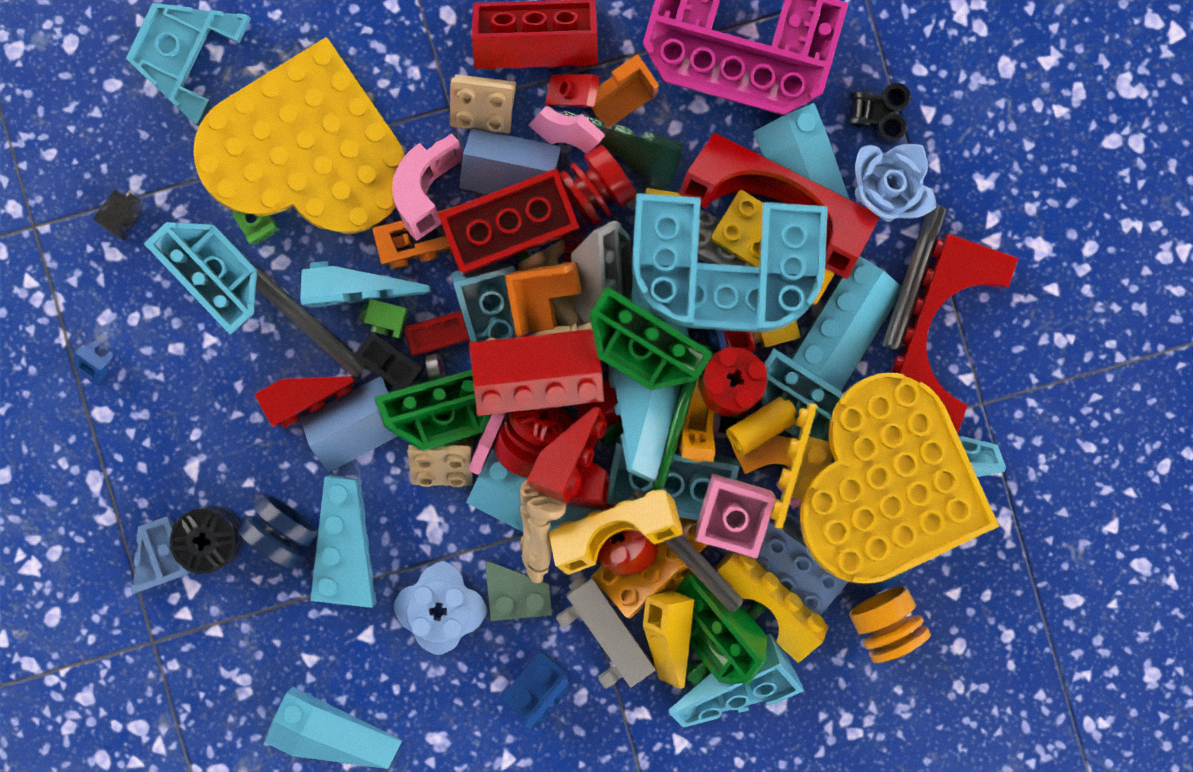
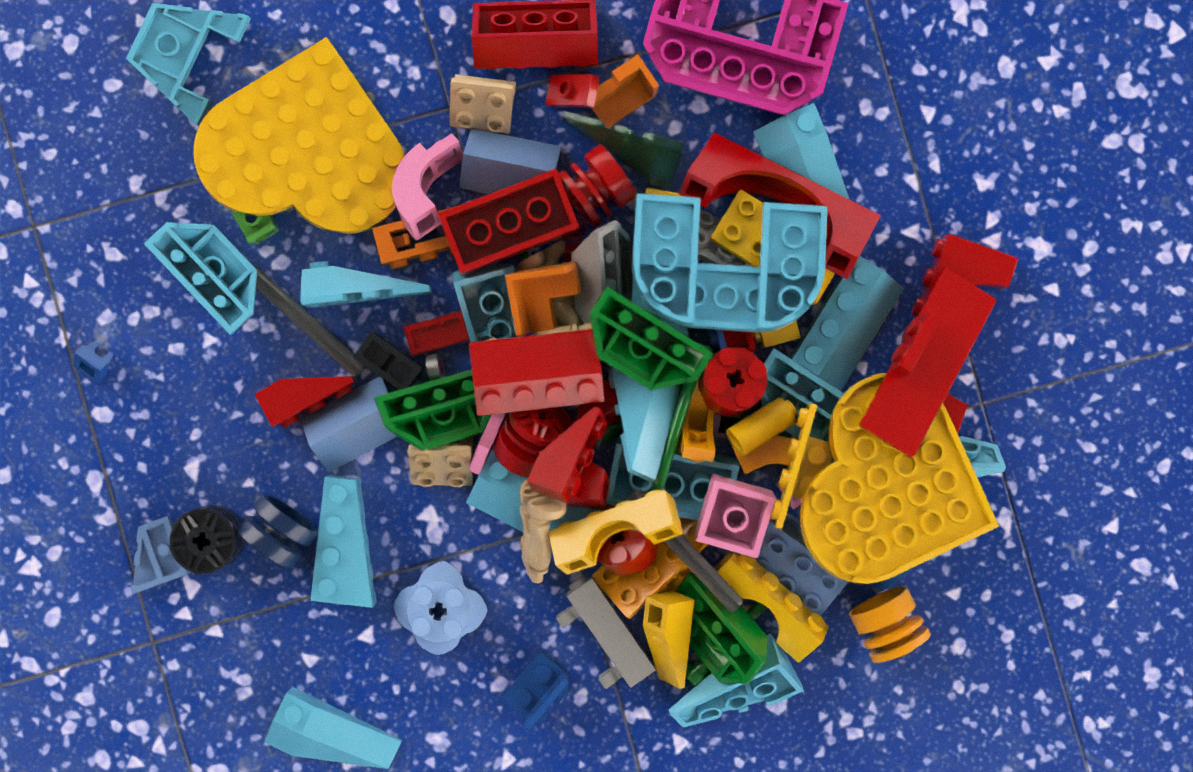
clear smoke brick [93,189,143,240] -> none
bright green brick [360,299,409,339] -> none
sand green wing [485,561,552,621] -> none
bright pink tile [528,106,605,153] -> none
black piece [846,83,911,145] -> none
light blue brick [855,144,936,222] -> none
dark grey axle [883,205,946,350] -> none
none -> red bracket [859,268,996,458]

